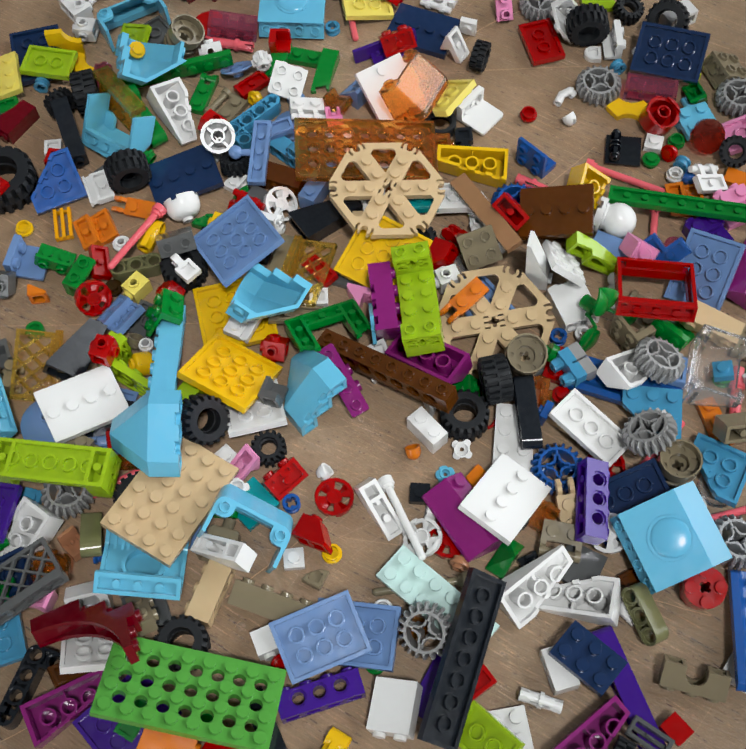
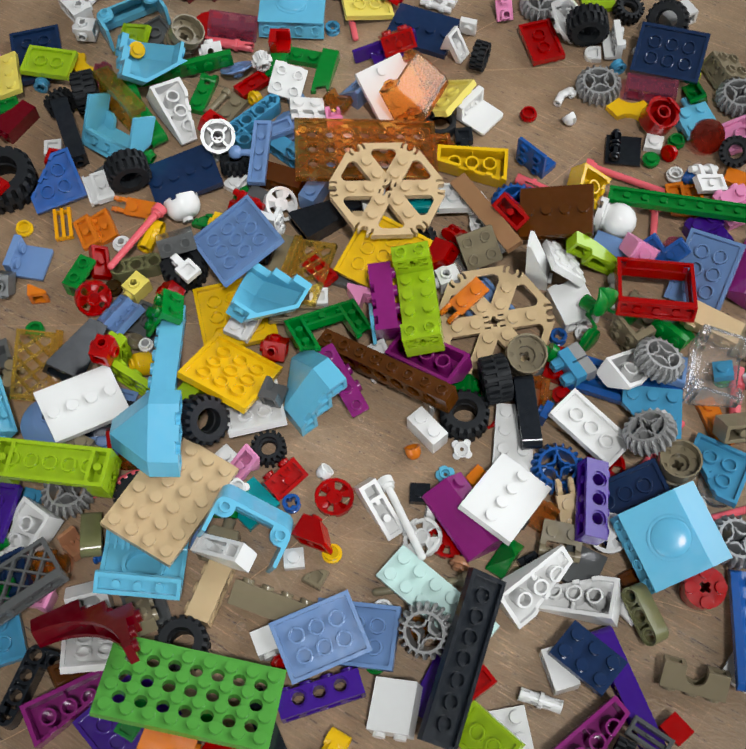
green bracket [34,243,77,275] -> none
yellow tile [44,29,86,54] -> none
dark azure bush [673,155,691,173] -> none

